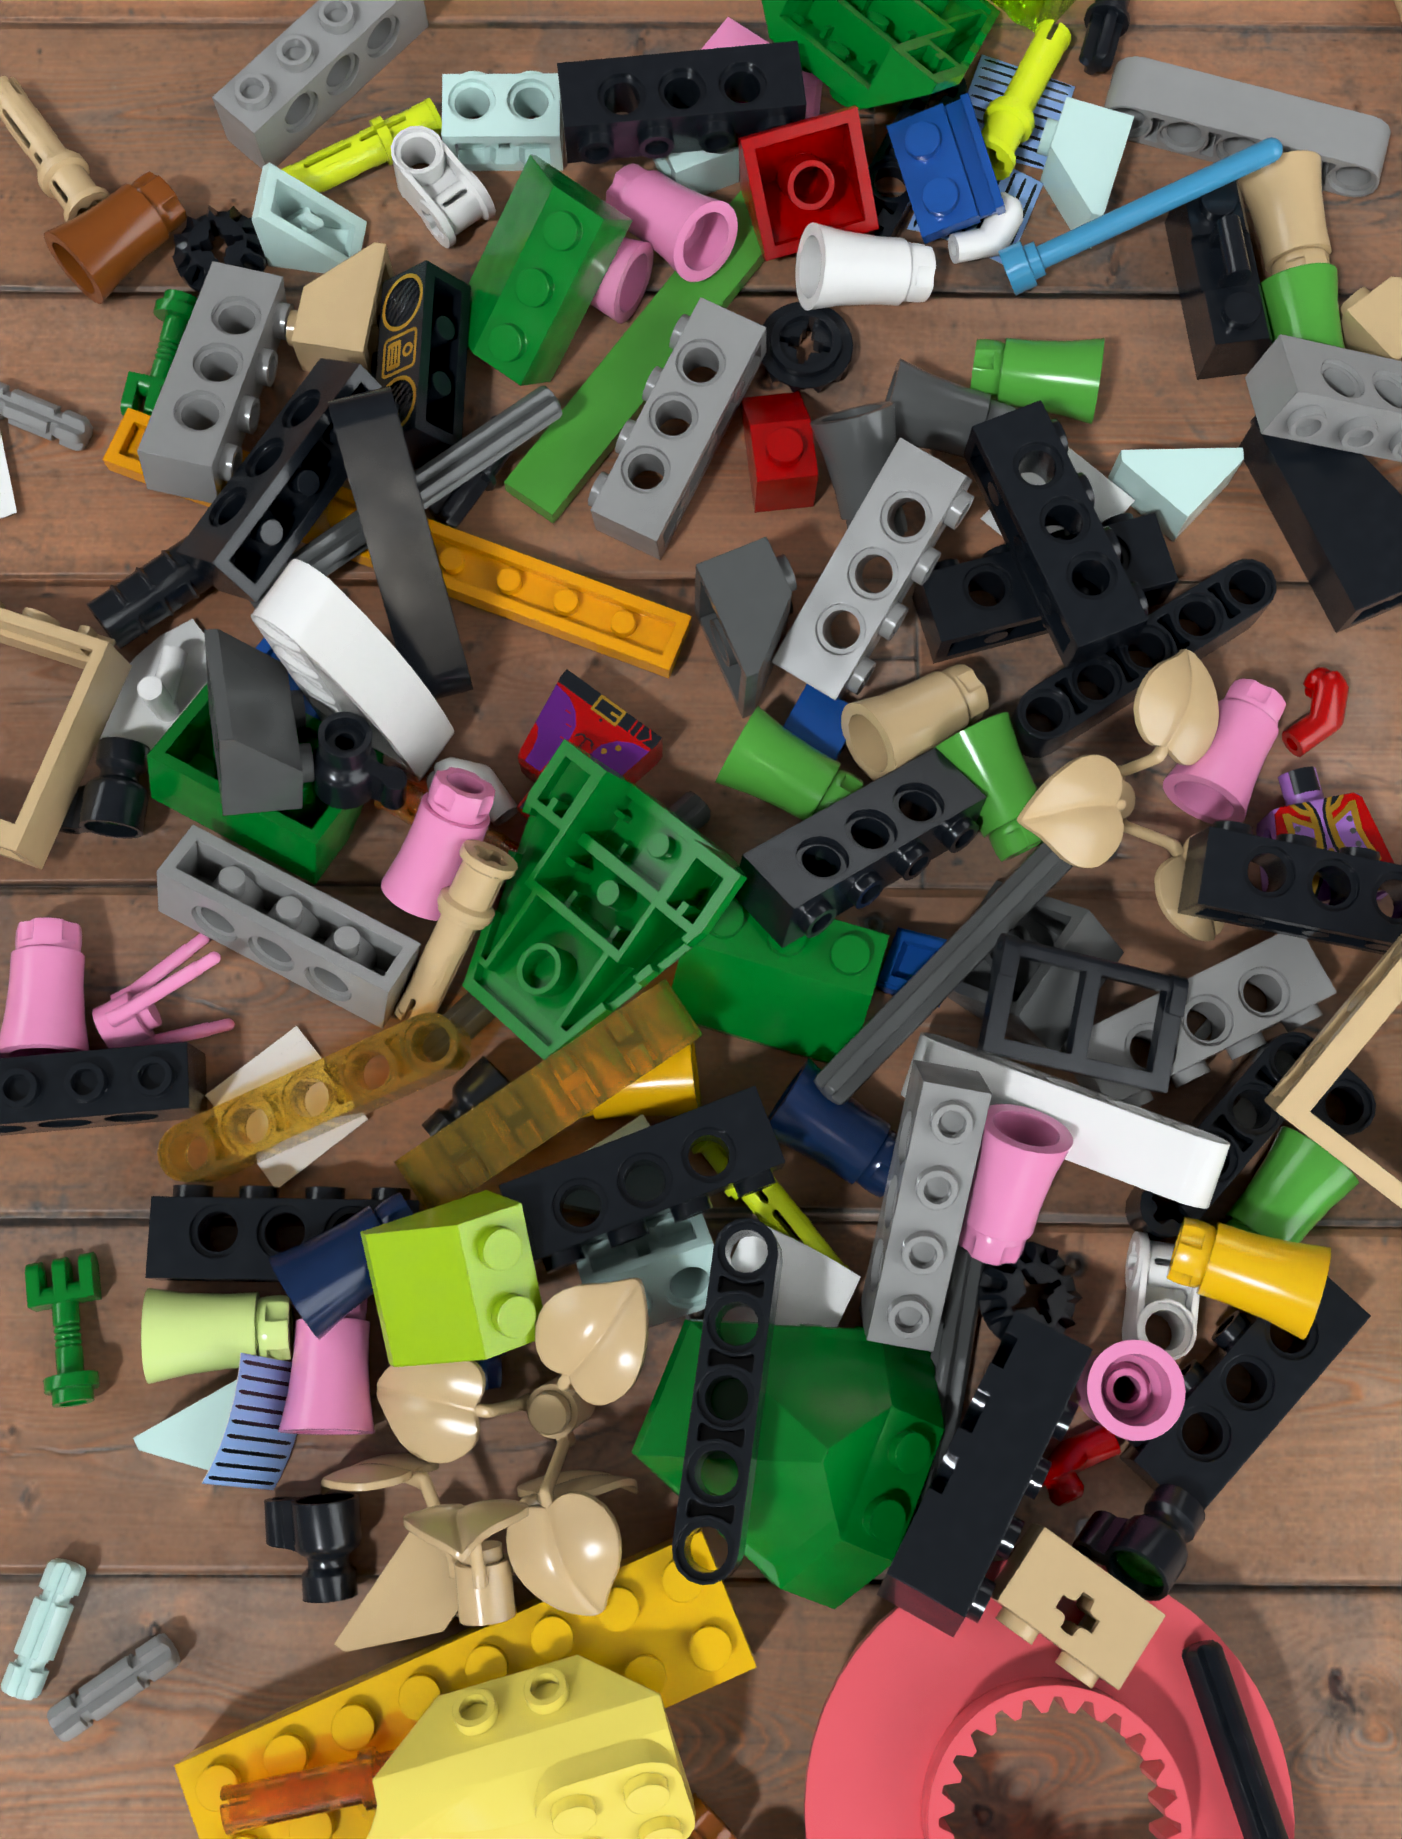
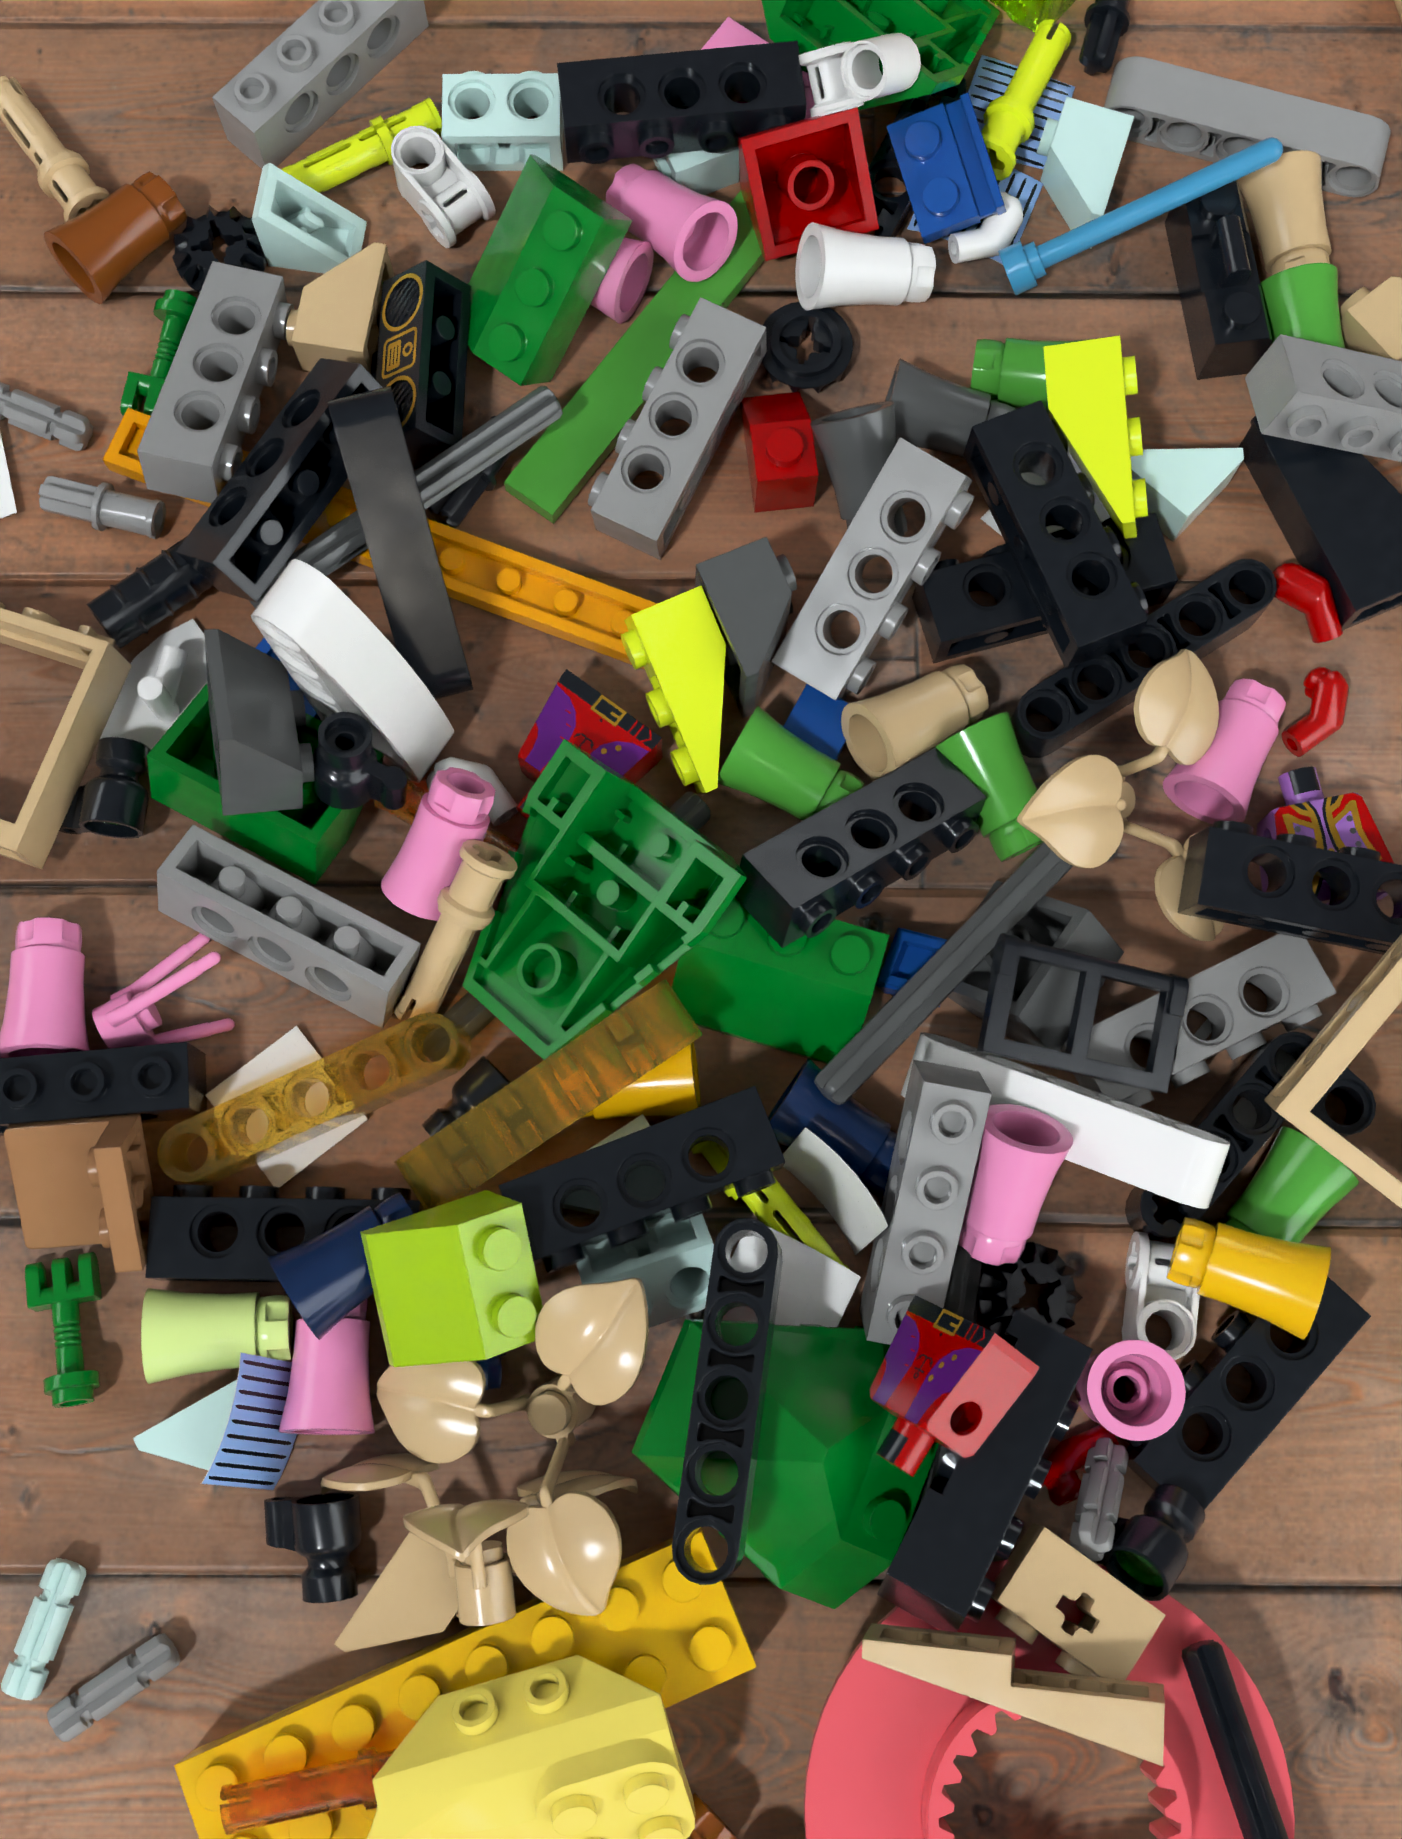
none -> medium nougat bracket [4,1113,154,1273]
none -> light grey axle [38,476,166,539]
none -> neon yellow slope [621,586,726,793]
none -> white sticker [783,1127,888,1255]
none -> white piece [798,33,921,117]
none -> tan slope [862,1623,1165,1766]
none -> torso [869,1295,1040,1477]
none -> neon yellow slope [1043,335,1148,539]
none -> light grey axle [1069,1437,1129,1561]
none -> red arm [1272,563,1343,643]

